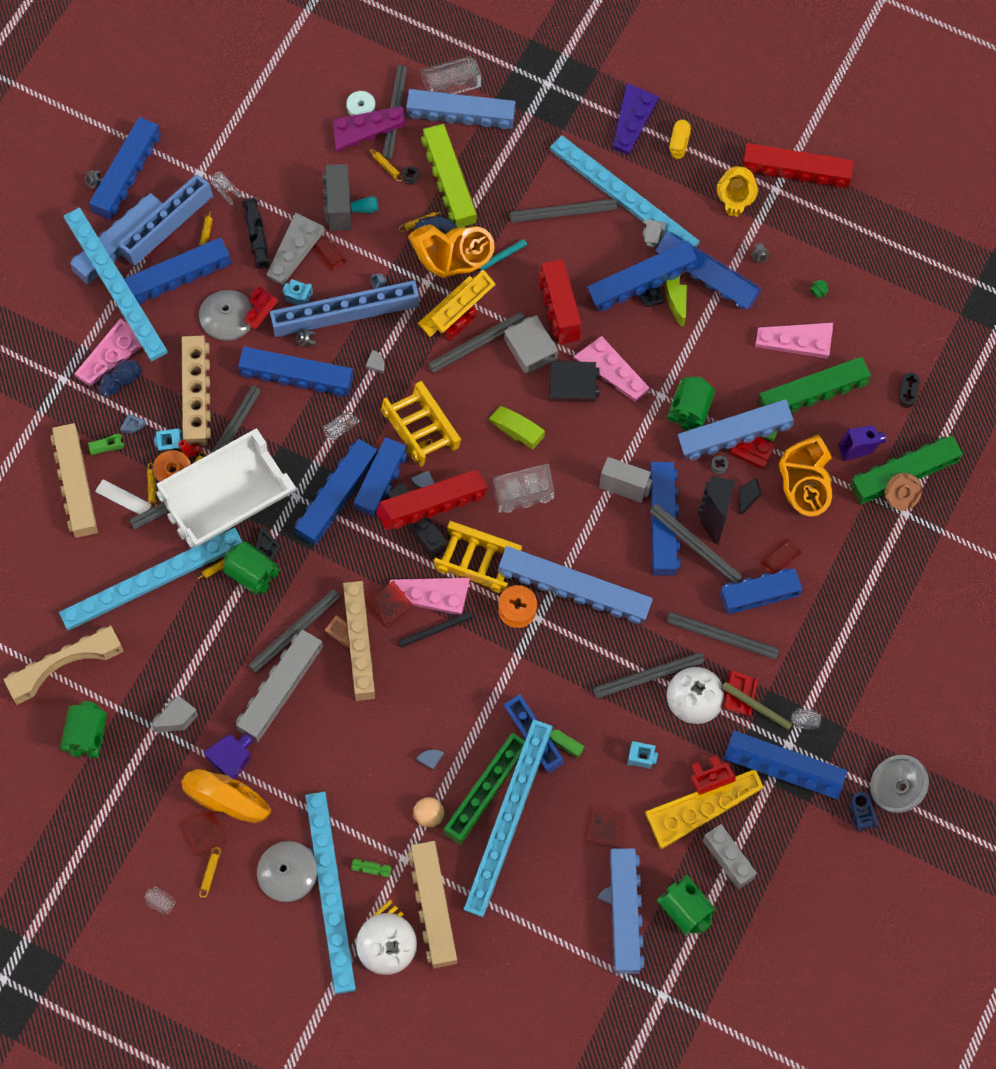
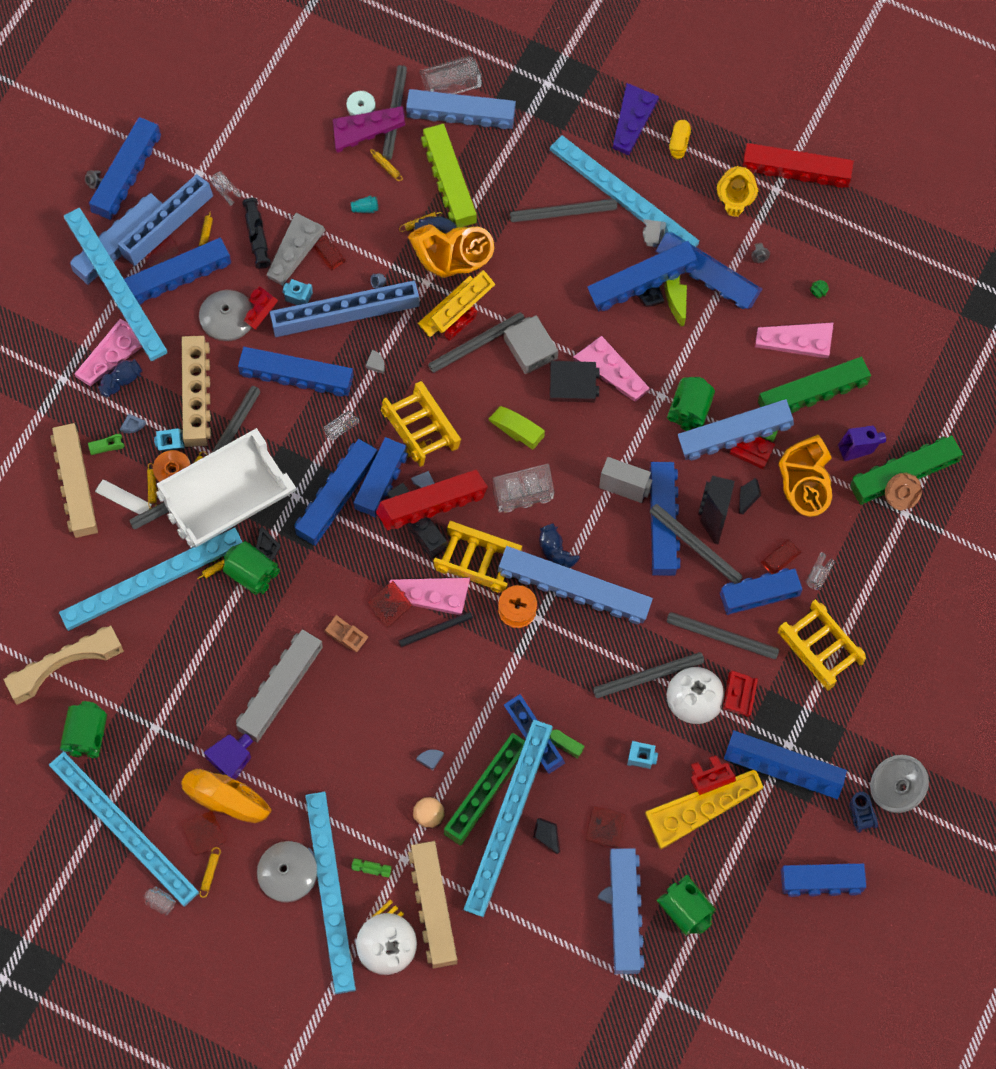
light grey slope [152,695,198,733] -> none
red arm [178,440,202,458] -> none
dark grey axle [249,590,340,673] -> none
flat silver plate [296,328,316,347] -> none
dark grey brick [323,164,352,231] -> none
tan arch [343,581,375,701] -> none
black bush [402,166,419,185] -> none
teal bar [479,239,527,271] -> none
red brick [538,259,581,345] -> none
light grey brick [703,824,757,890] -> none
dark grey bush [711,456,728,475] -> none
olive bar [722,682,792,730] -> none
clear brick [791,708,821,730] -> none
black beam [898,373,920,408] -> none
none -> medium azure plate [49,751,199,907]
none -> black piece [533,817,560,854]
none -> dark blue animal [539,523,580,568]
none -> yellow fence [778,599,866,691]
none -> blue brick [781,863,866,897]
none -> clear hinge [805,552,835,590]

